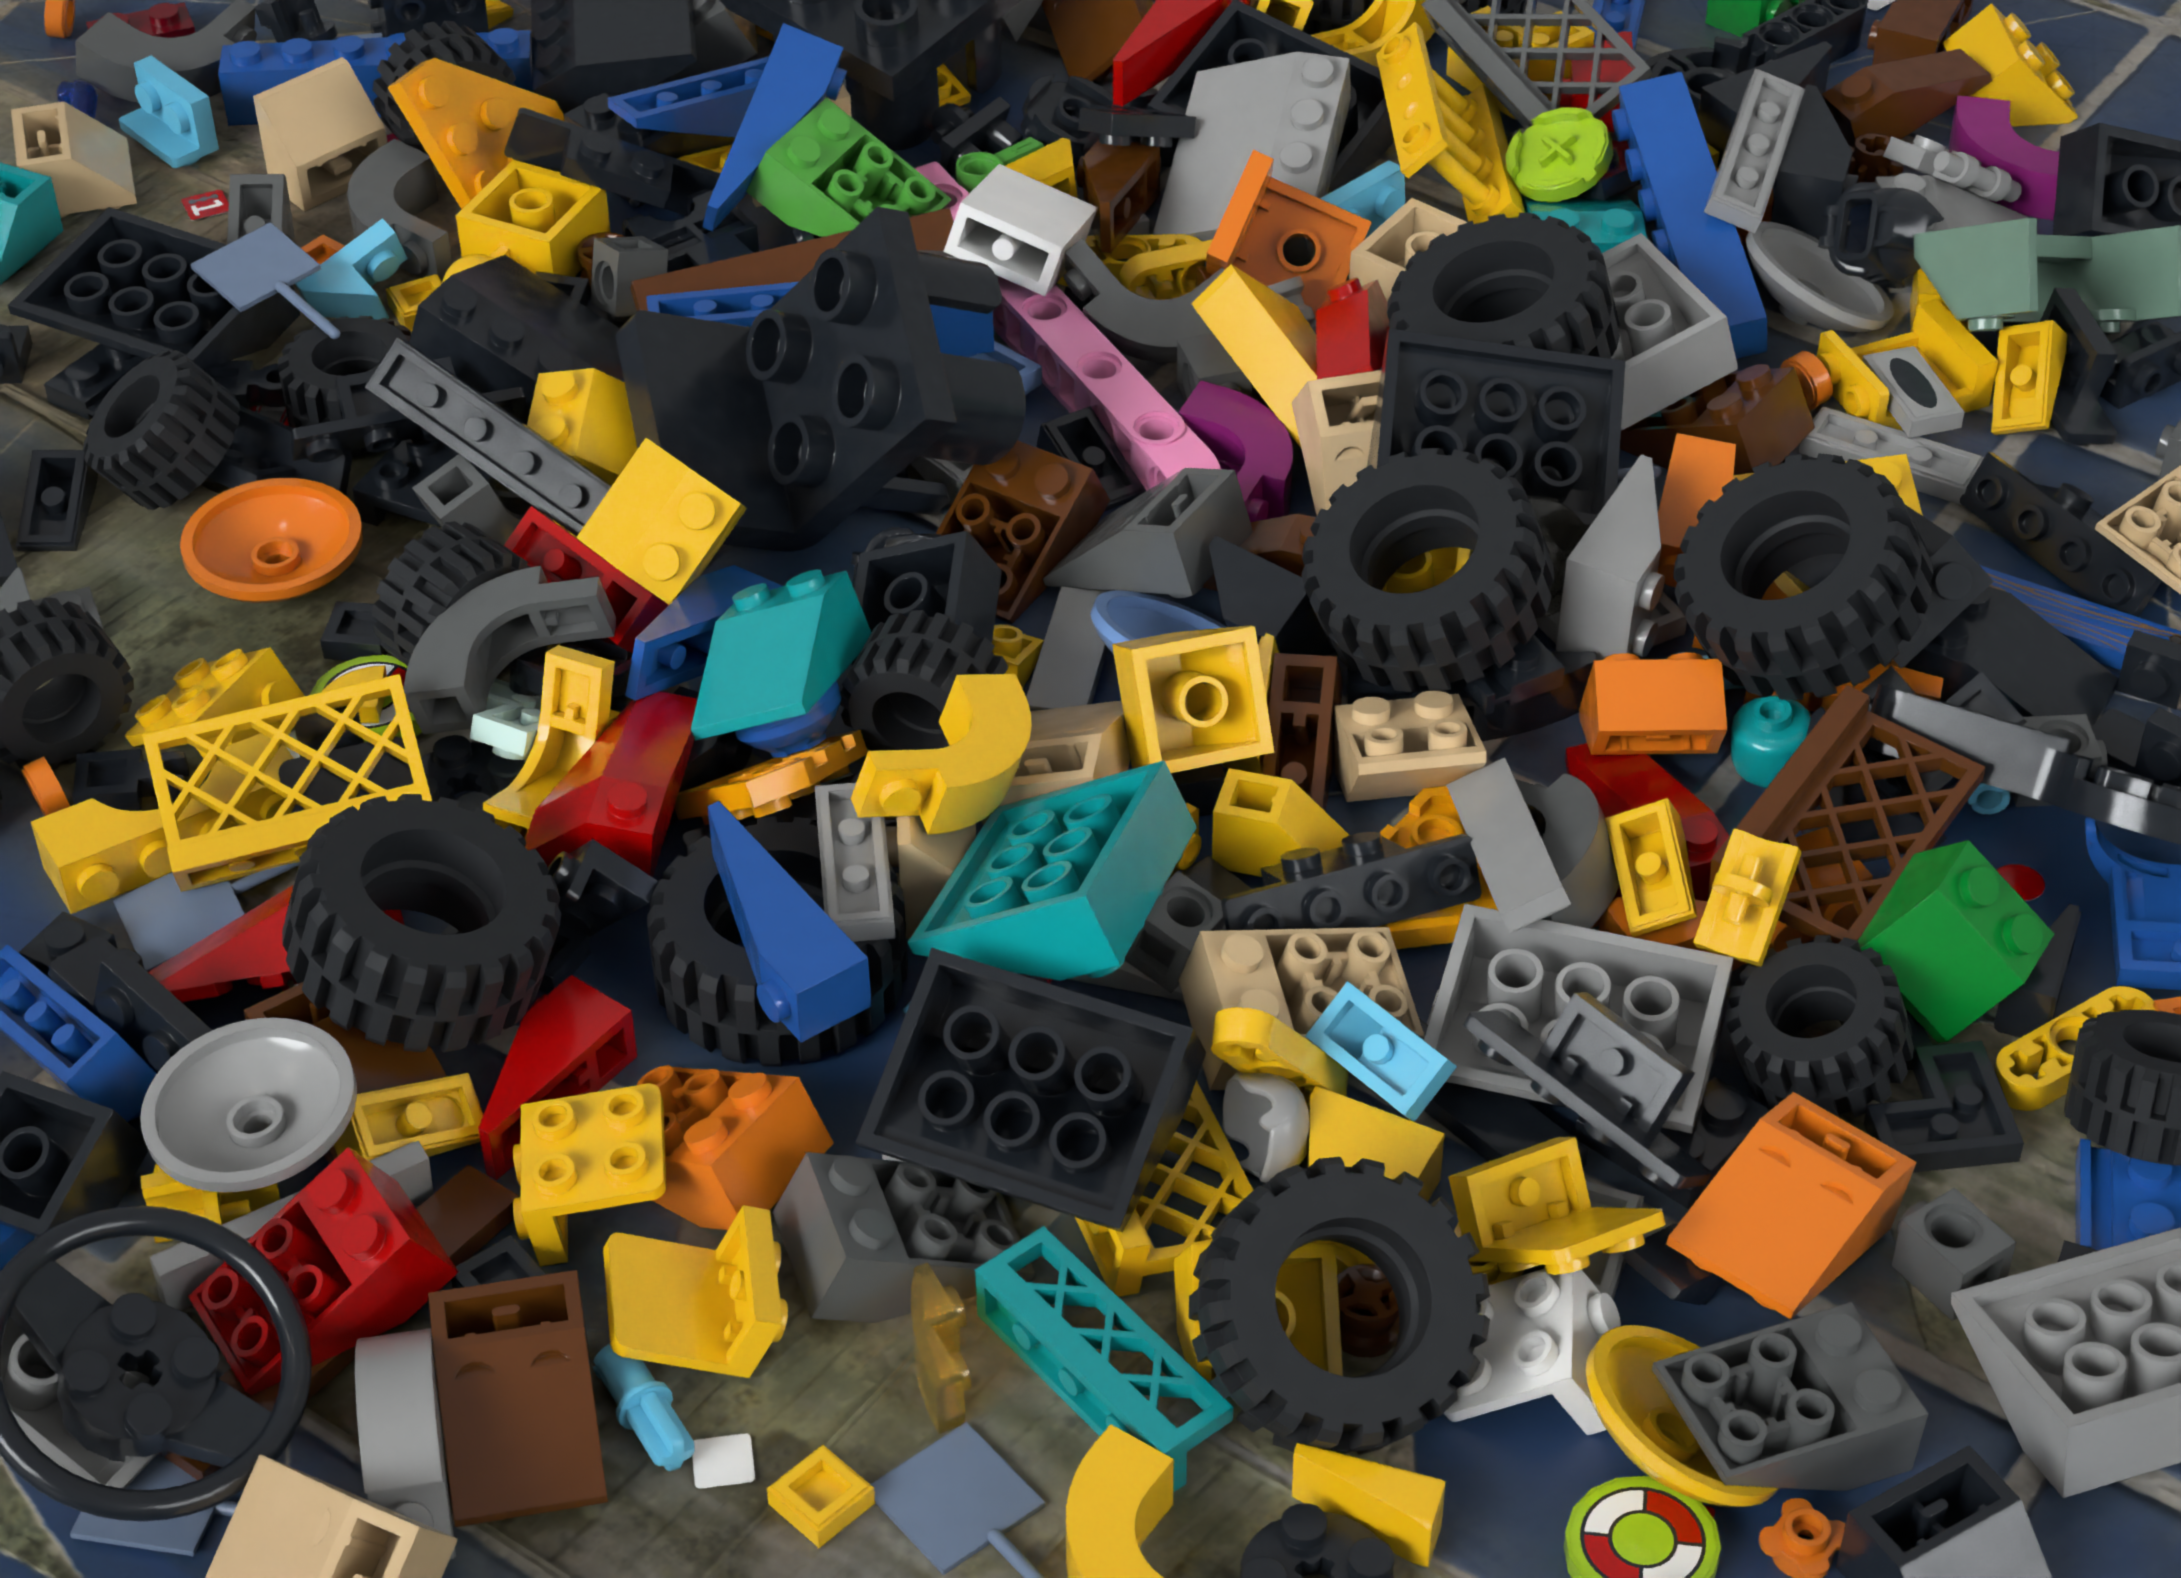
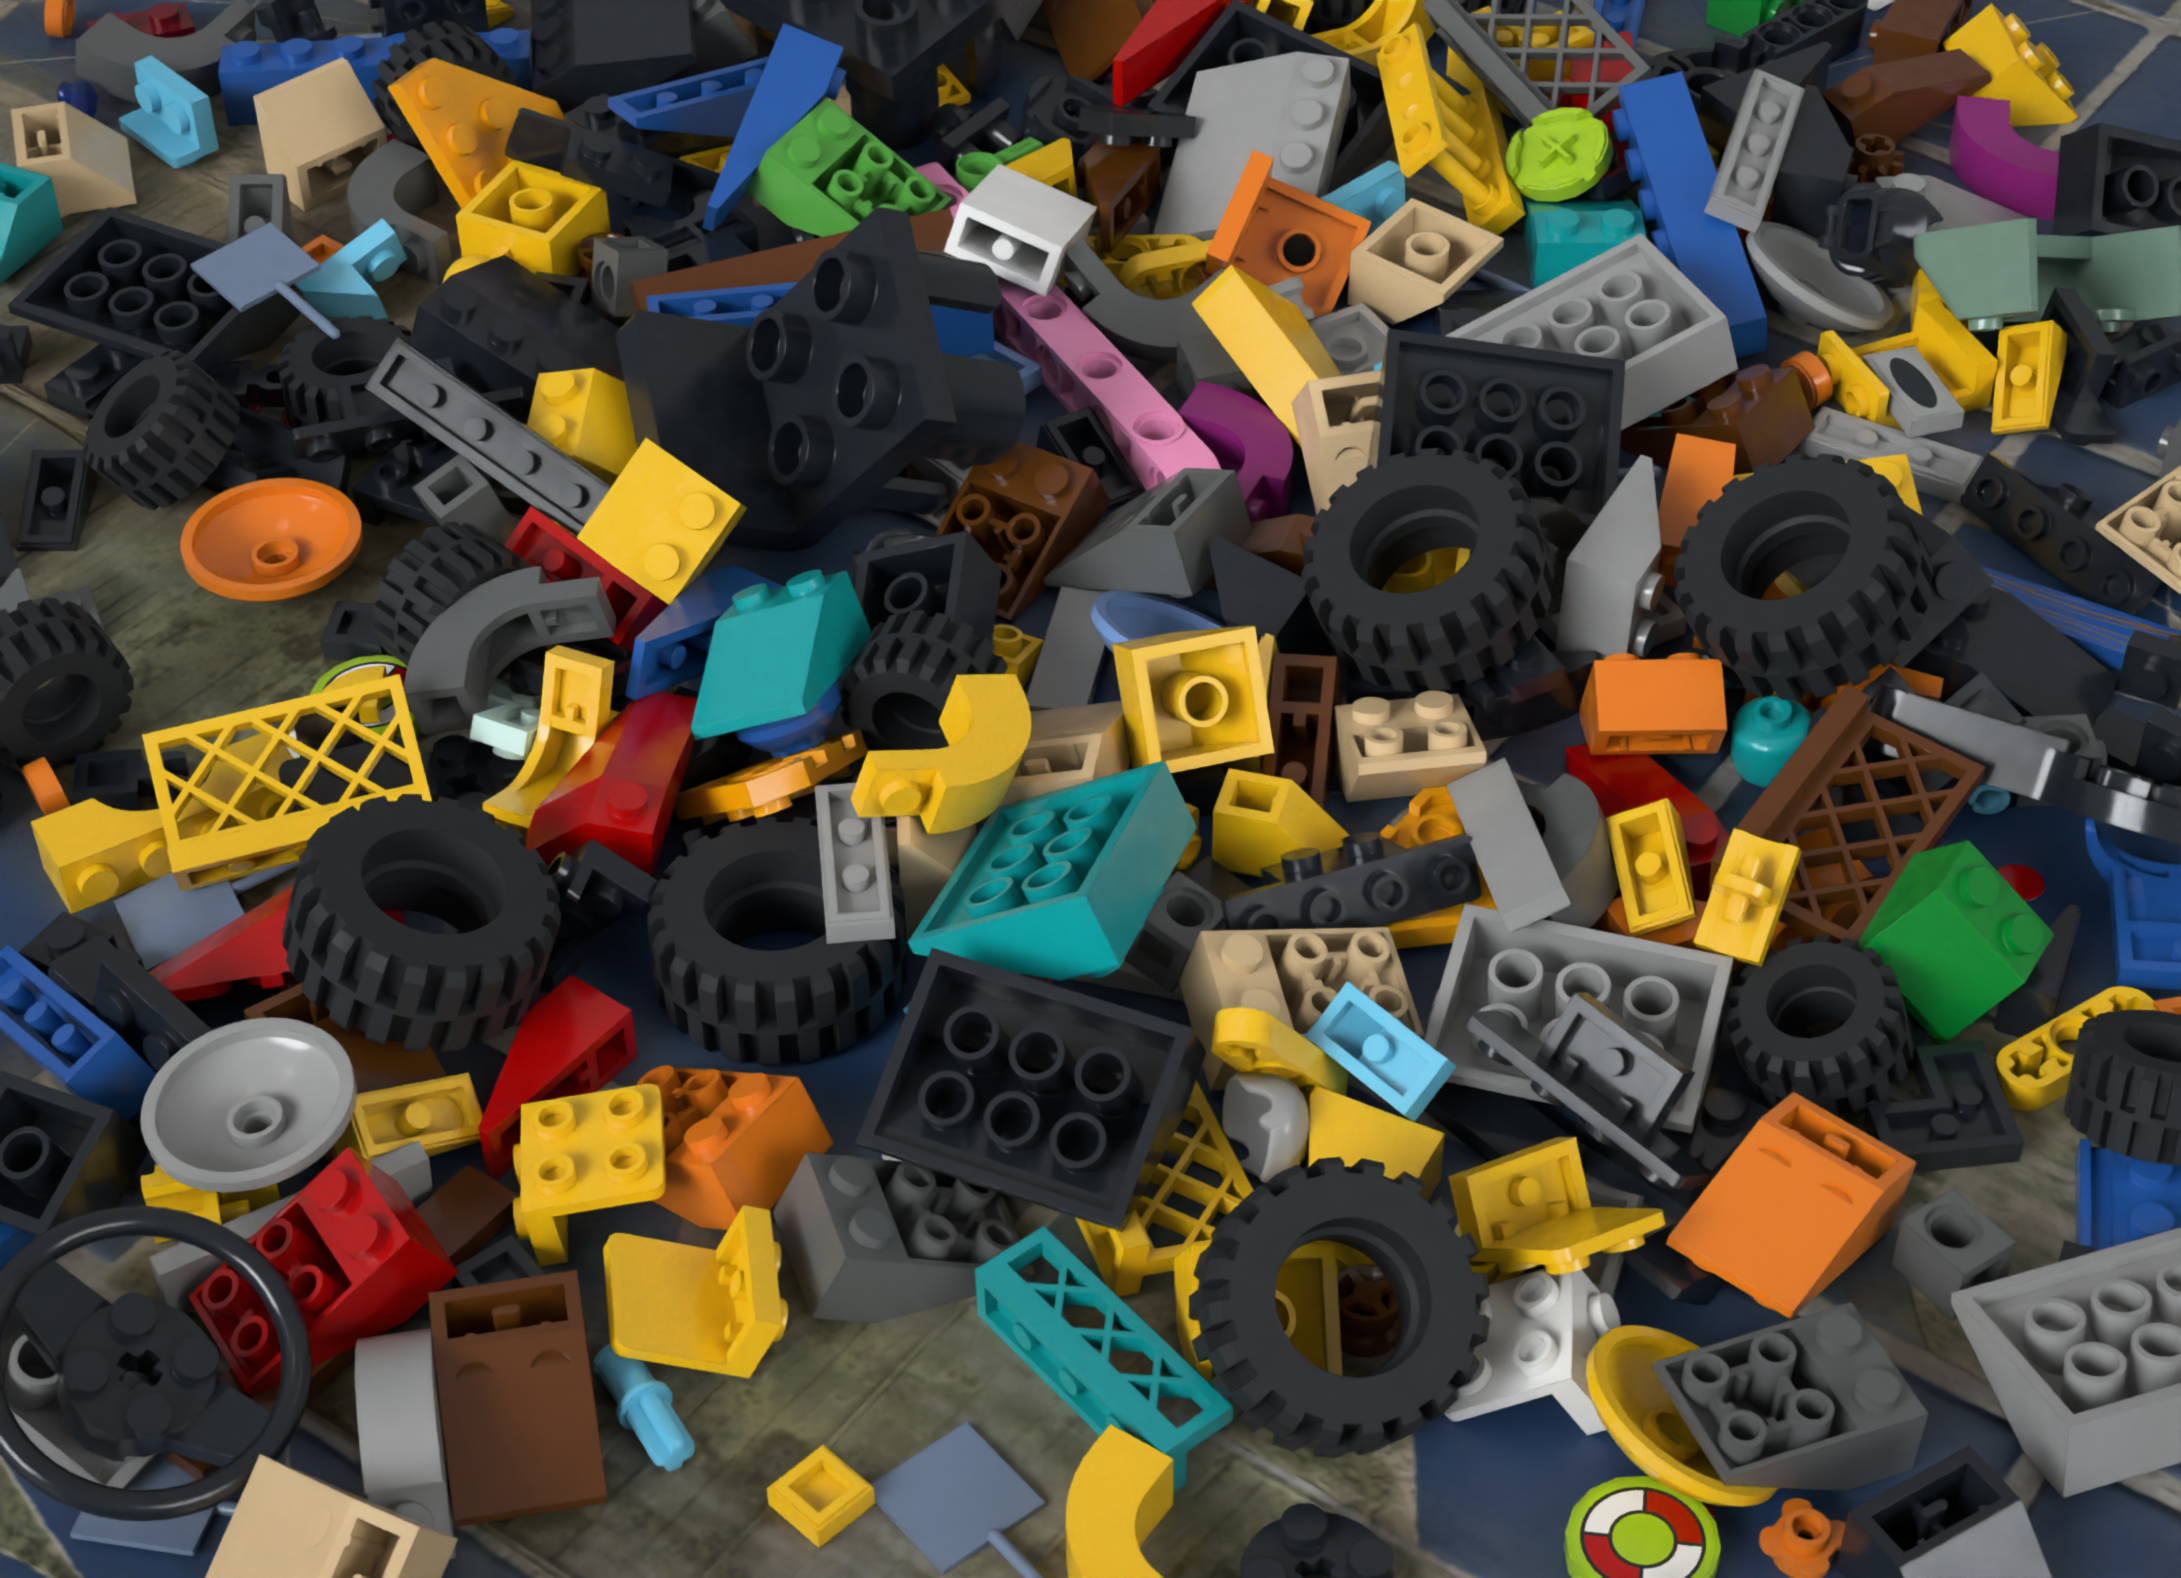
yellow bracket [125,647,305,770] -> none
red sticker [181,189,229,220] -> none
yellow tile [386,274,442,332] -> none
white sticker [692,1433,755,1489] -> none
blue slope [707,801,871,1043] -> none
clear yellow slope [911,1262,972,1434] -> none
yellow slope [1292,1443,1446,1568] -> none
red slope [1316,277,1390,379] -> none
black tyre [1387,213,1620,359] -> none
light grey plate [1883,135,2022,202] -> none

